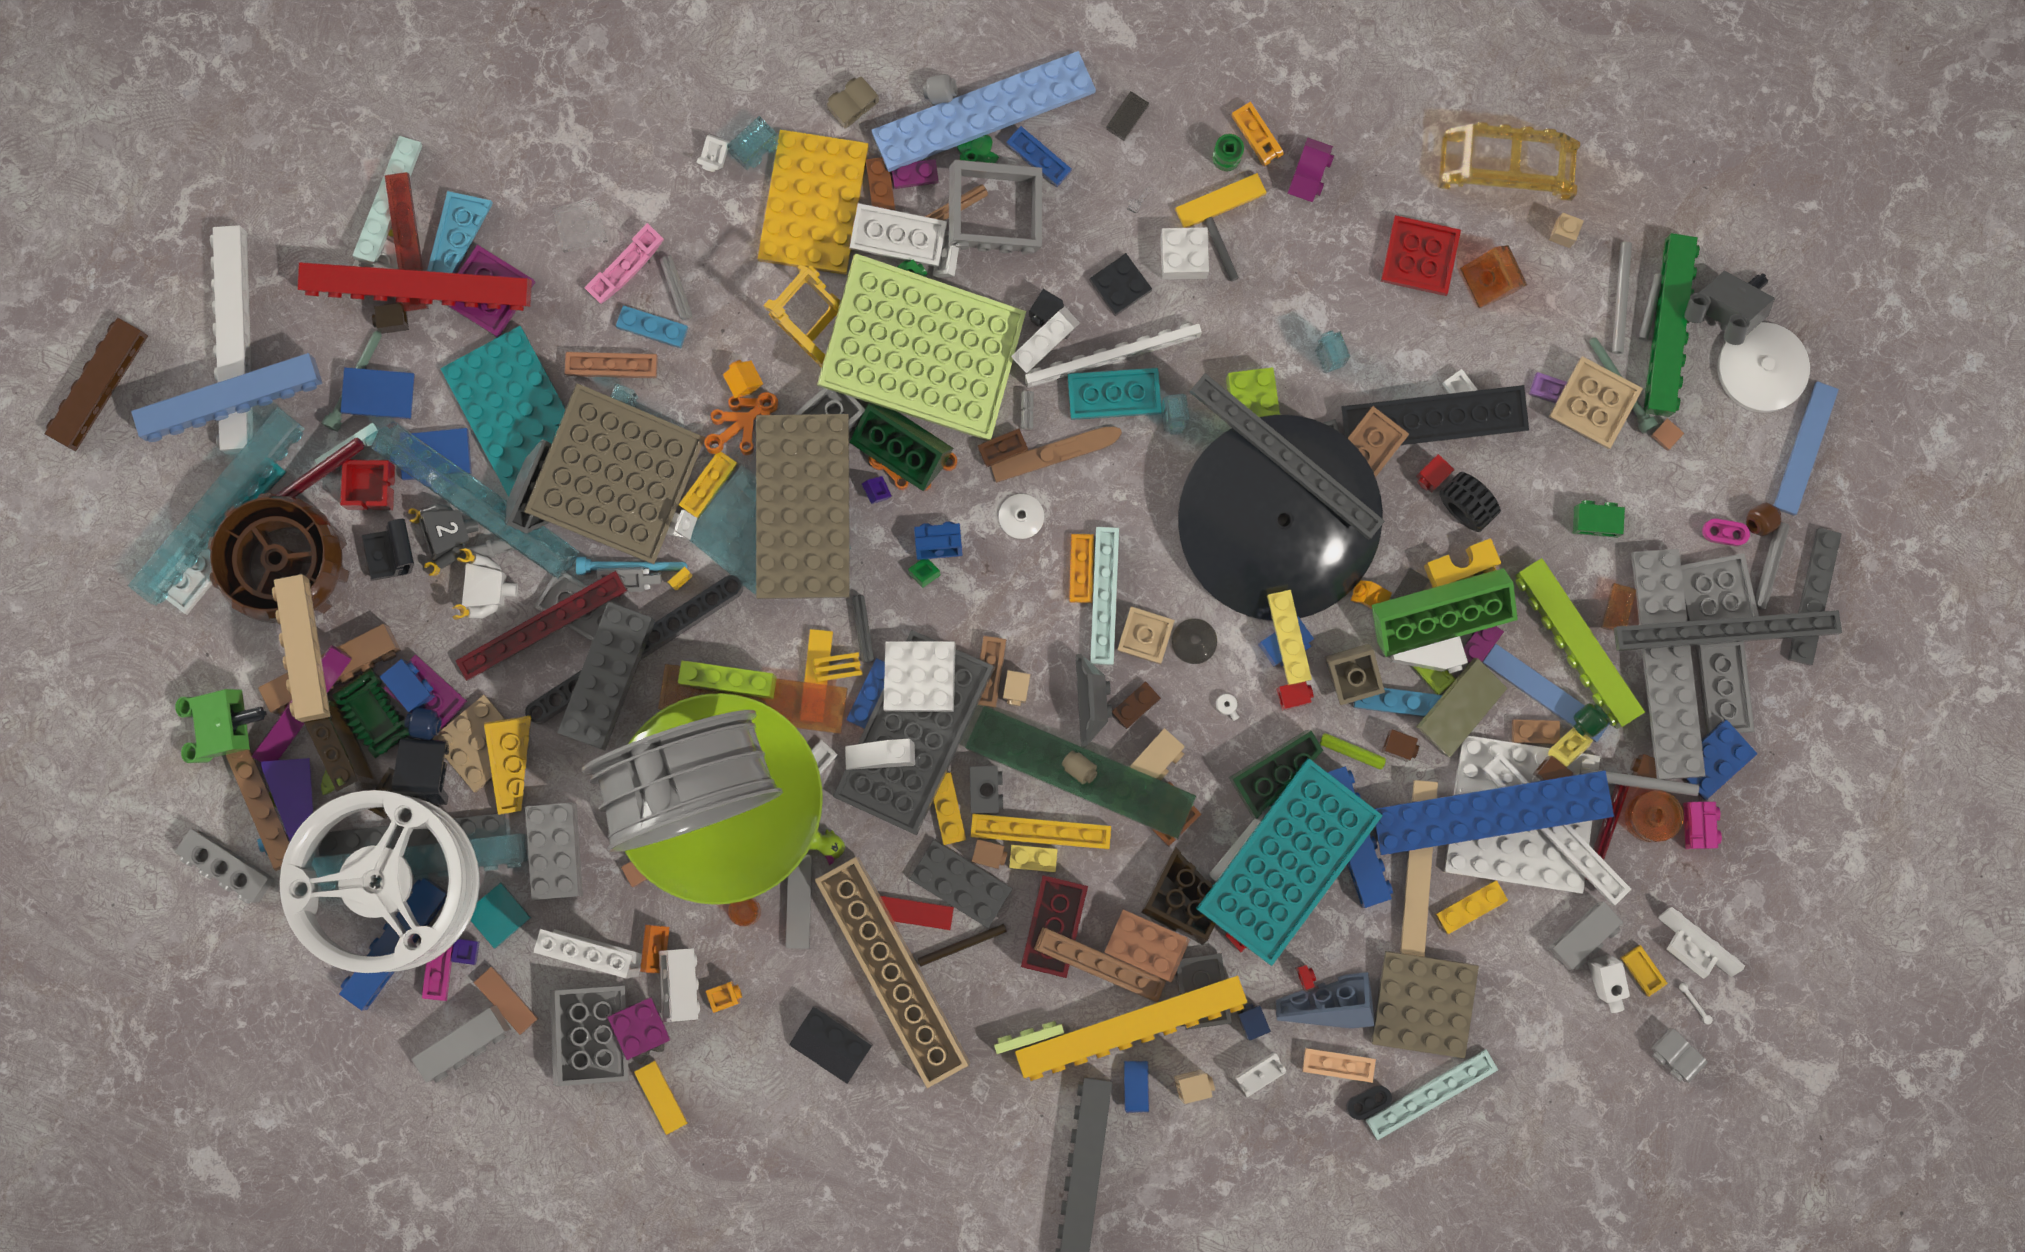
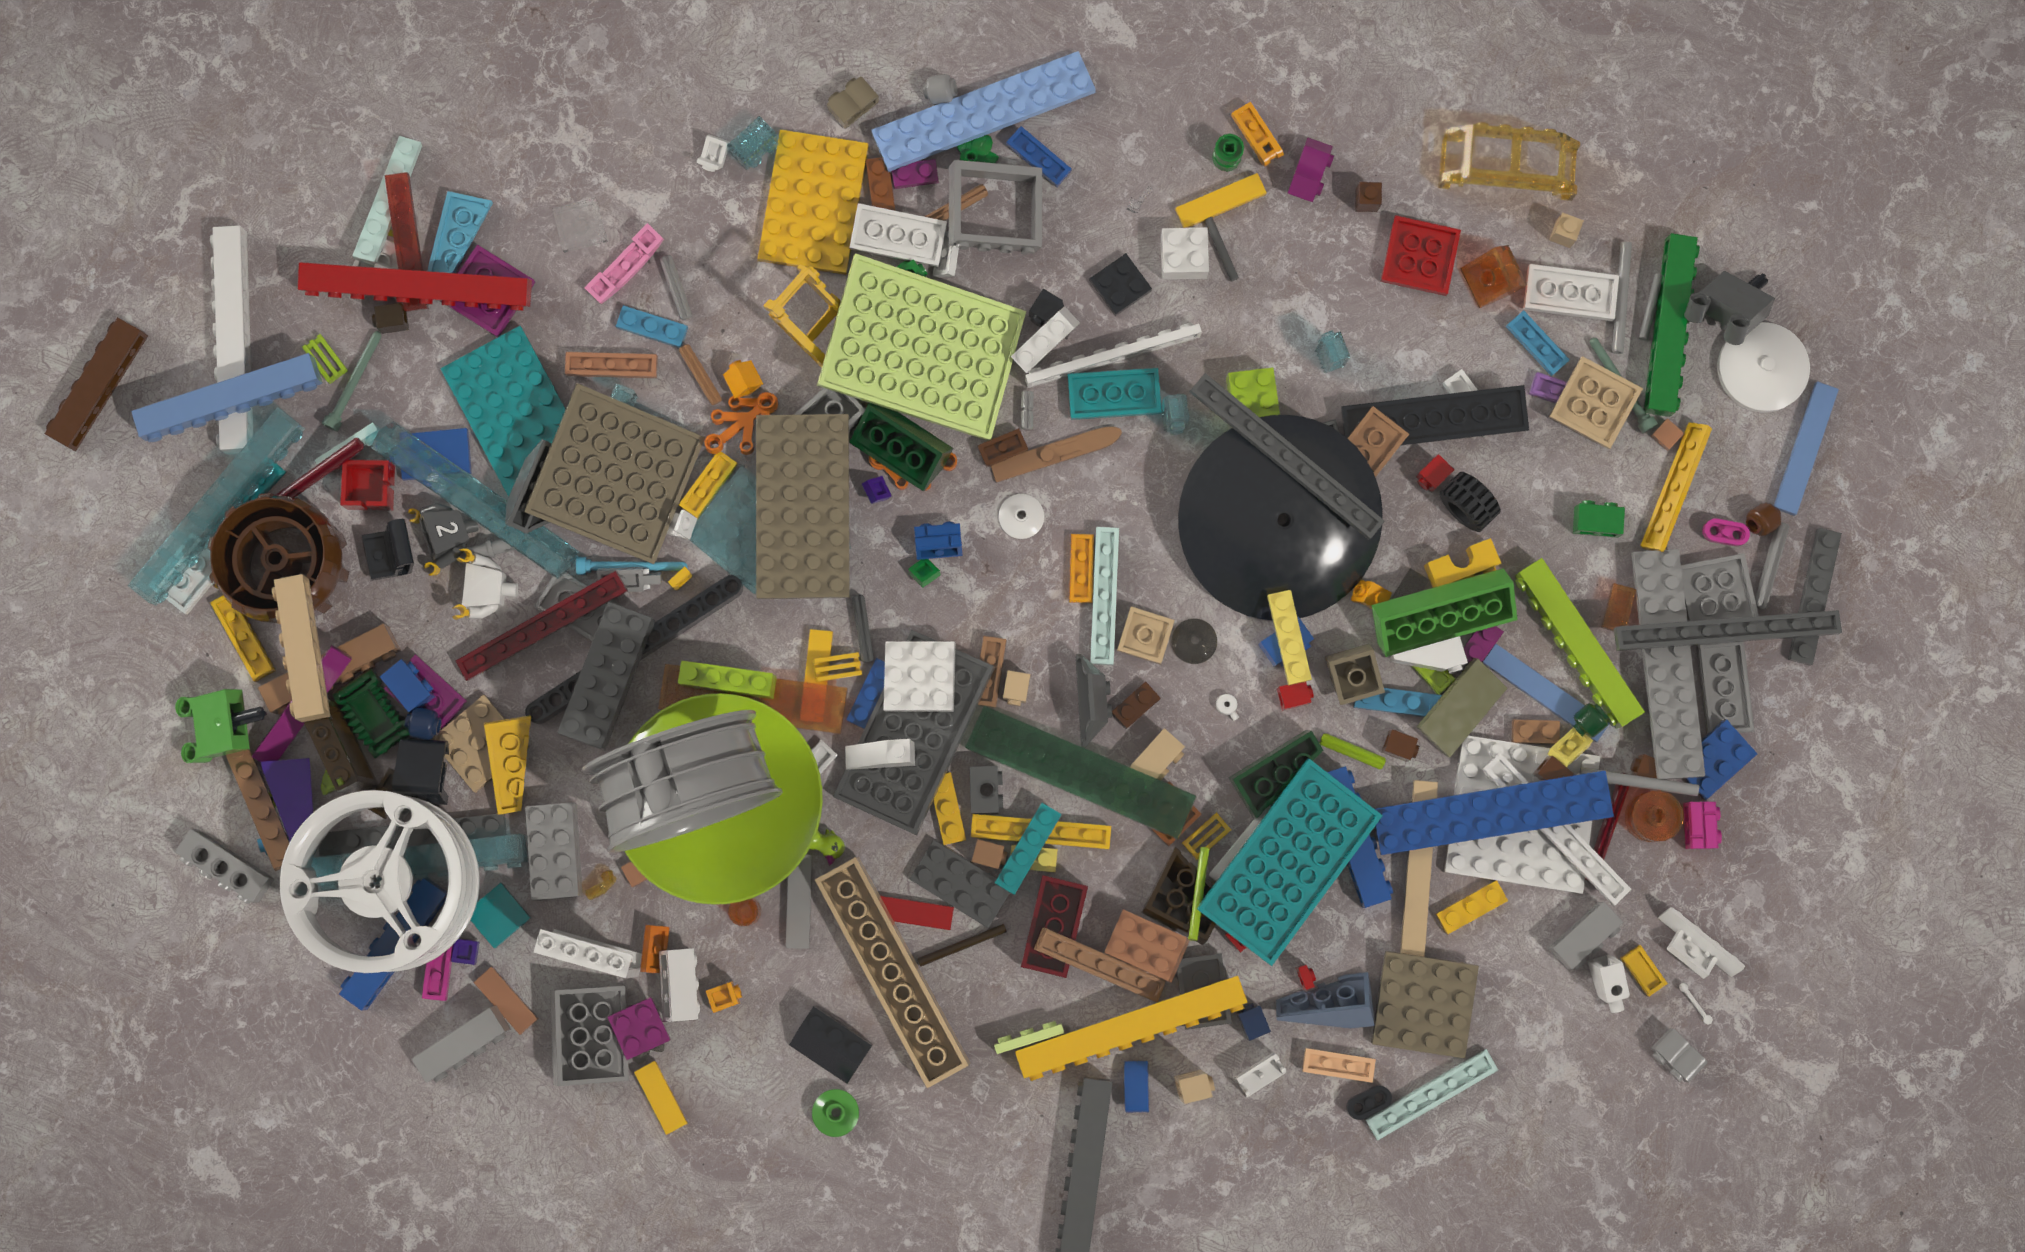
blue tile [341,367,415,419] -> none
dark tan brick [1062,751,1097,784] -> none
clear smoke tile [1106,91,1149,141] -> none
none -> yellow tile [210,595,276,682]
none -> lime tile [302,334,348,384]
none -> clear yellow arm [585,870,616,900]
none -> medium nougat axle [679,344,722,405]
none -> bright green dish [812,1089,859,1137]
none -> teal plate [995,803,1062,895]
none -> yellow tile [1182,812,1232,861]
none -> lime bar [1188,847,1209,941]
none -> reddish brown brick [1355,182,1382,212]
none -> dark azure plate [1506,310,1570,376]
none -> white plate [1523,264,1619,321]
none -> yellow plate [1640,422,1712,552]

